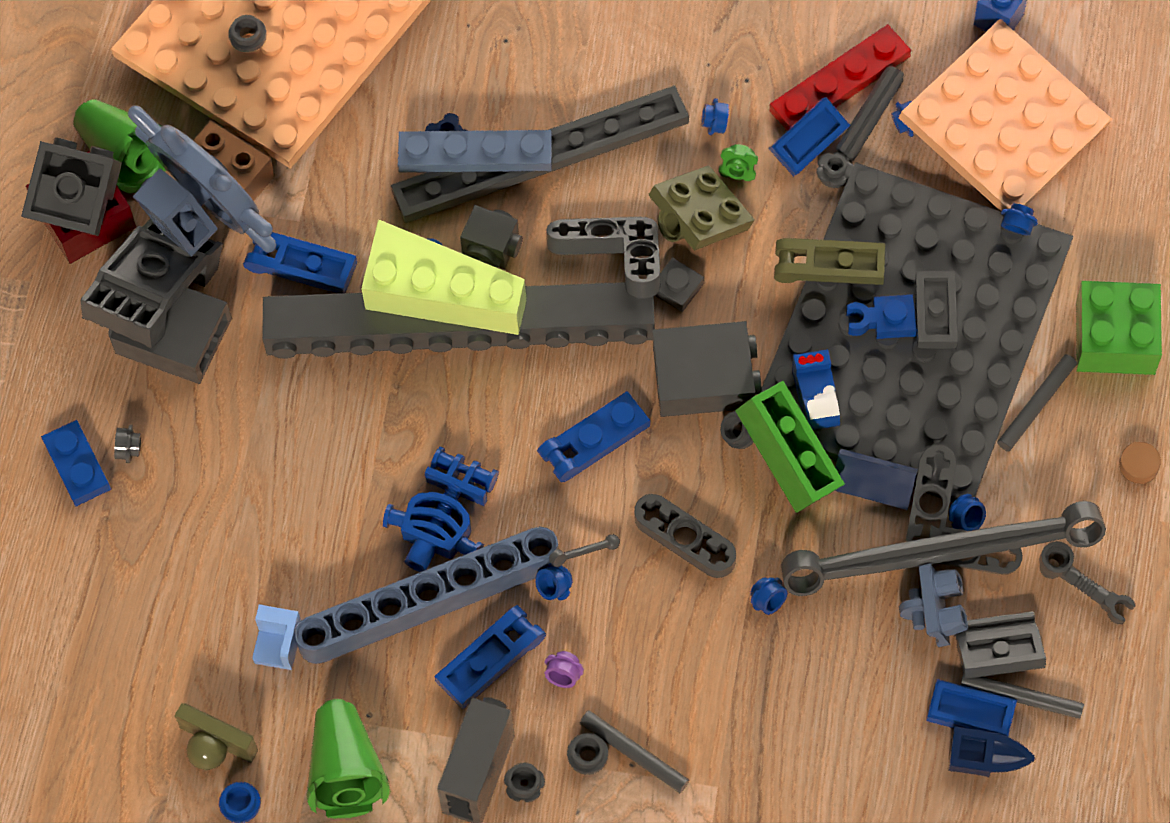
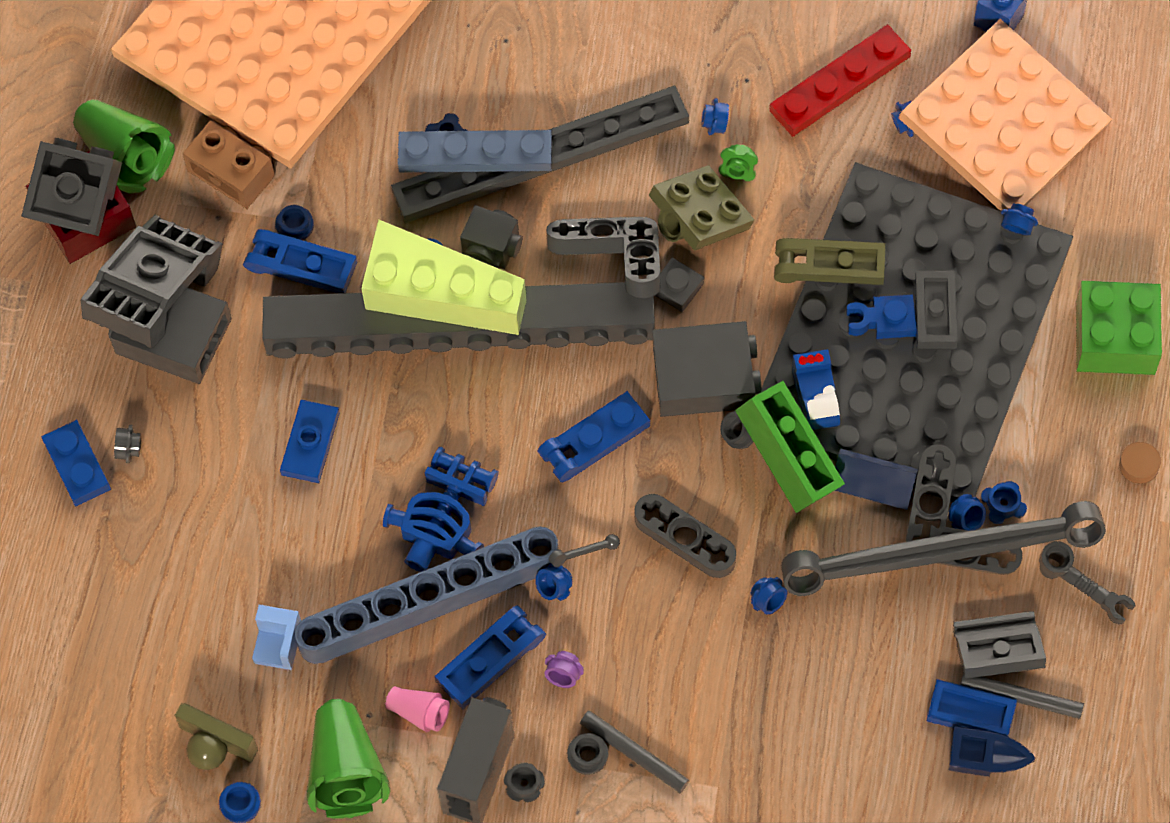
sand blue piece [128,105,276,257] -> none
dark grey plate [228,15,267,52] -> none
blue tile [768,97,850,177] -> none
dark grey plate [816,152,853,188] -> none
dark grey axle [836,66,904,162] -> none
sand blue hips [899,564,968,647] -> none
dark grey bar [997,354,1077,452] -> none
none -> dark blue plate [275,205,314,240]
none -> blue plate [280,400,340,483]
none -> bright pink cone [385,686,450,732]
none -> blue plate [981,481,1027,524]

